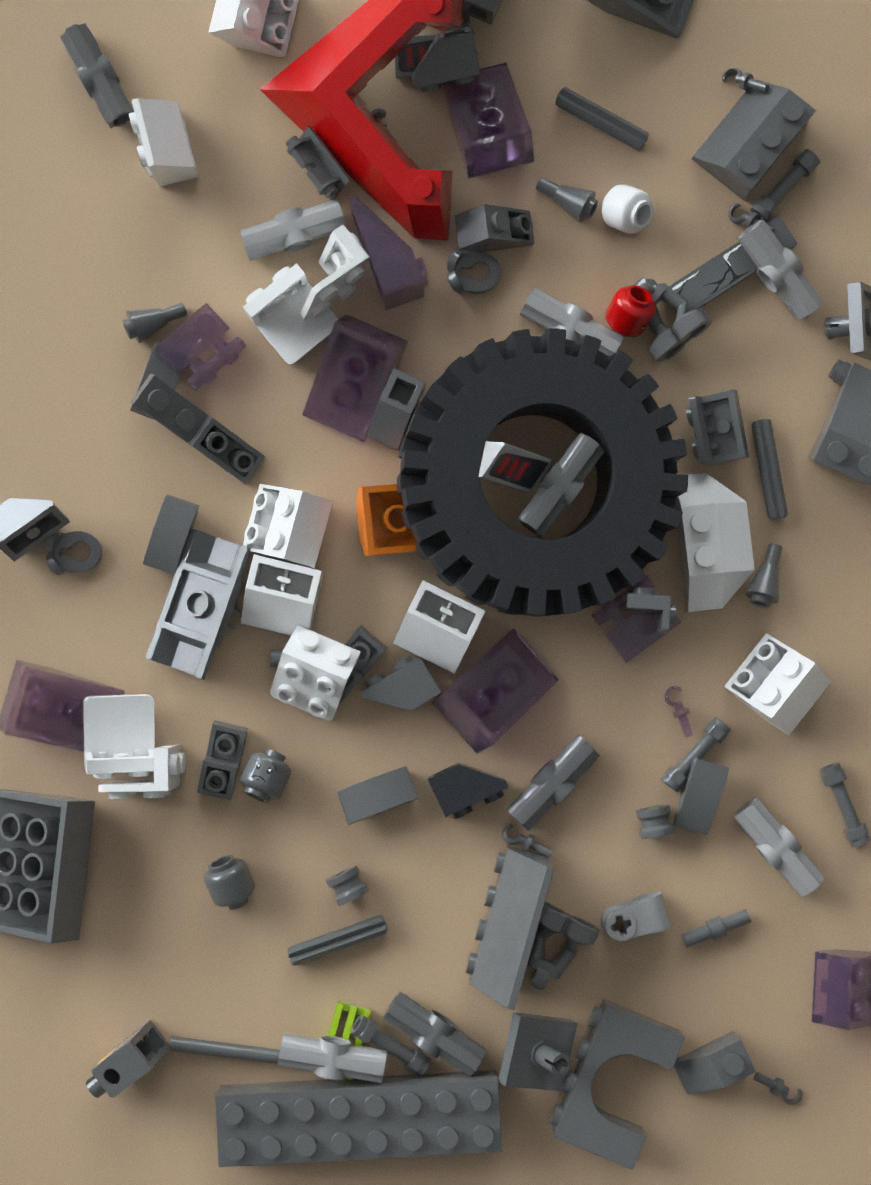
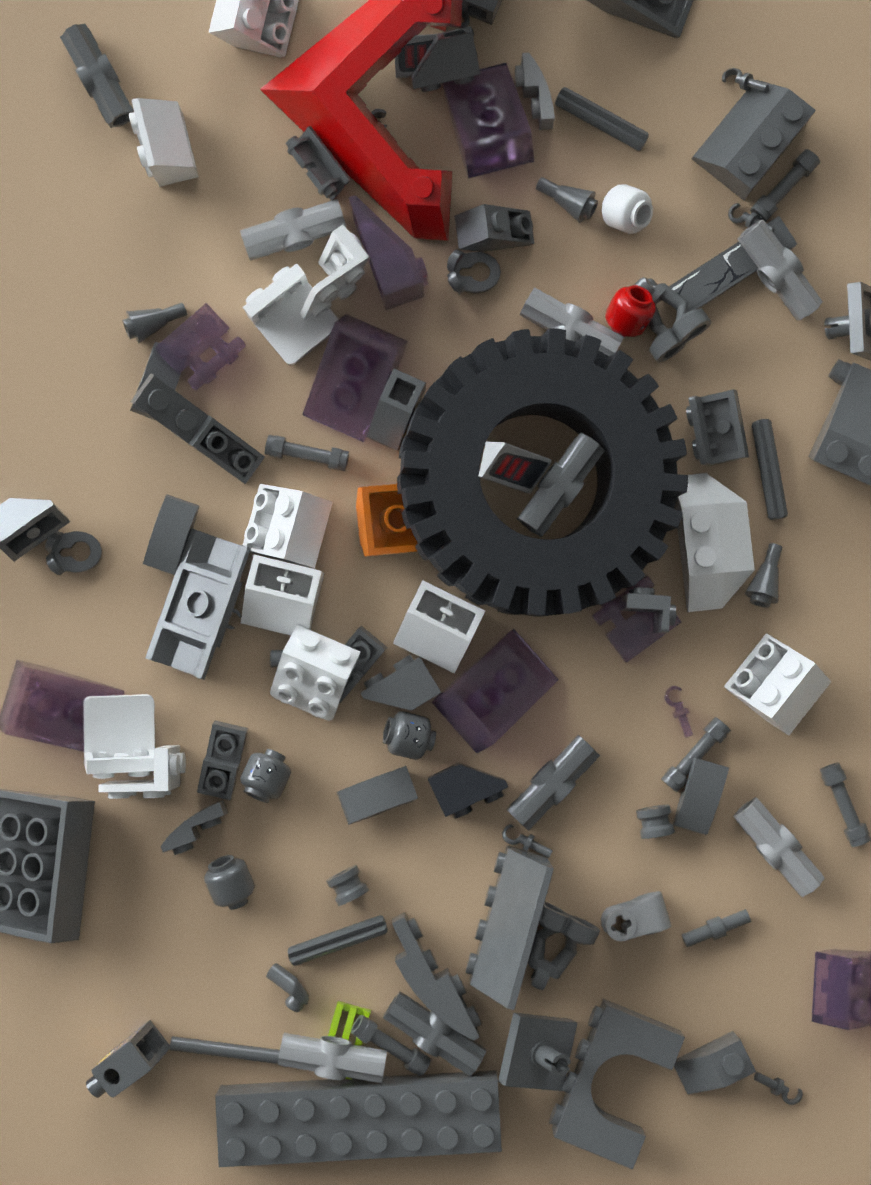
none -> dark grey slope [161,800,228,855]
none -> dark grey bar [265,435,349,471]
none -> dark grey arm [266,963,309,1012]
none -> dark grey head [382,711,436,760]
none -> dark grey slope [392,912,482,1041]
none -> light grey slope [515,53,555,130]

